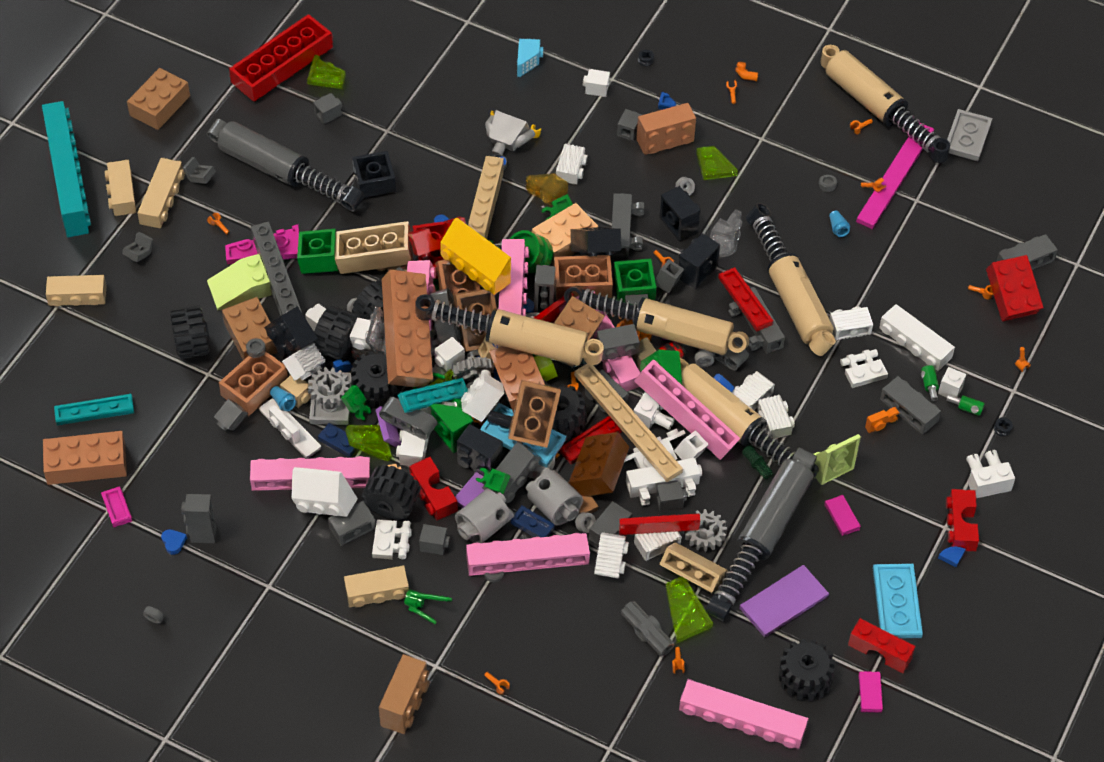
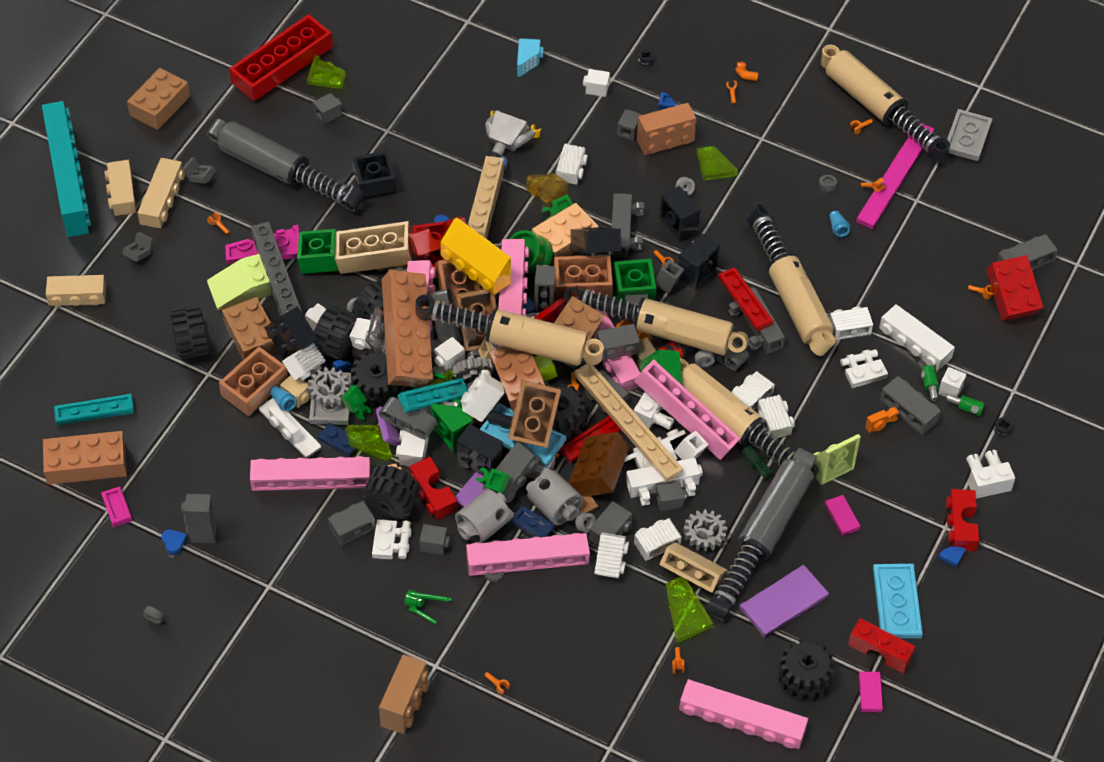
dark grey brick [214,399,248,431] -> none
dark grey tile [246,338,266,358] -> none
white slope [292,467,358,517] -> none
tan brick [344,566,409,607] -> none
red tile [619,514,700,535] -> none
dark grey piece [621,601,674,656] -> none
clear brick [710,209,743,257] -> none
blue tile [713,374,735,392] -> none
orange hand [1015,347,1031,372] -> none

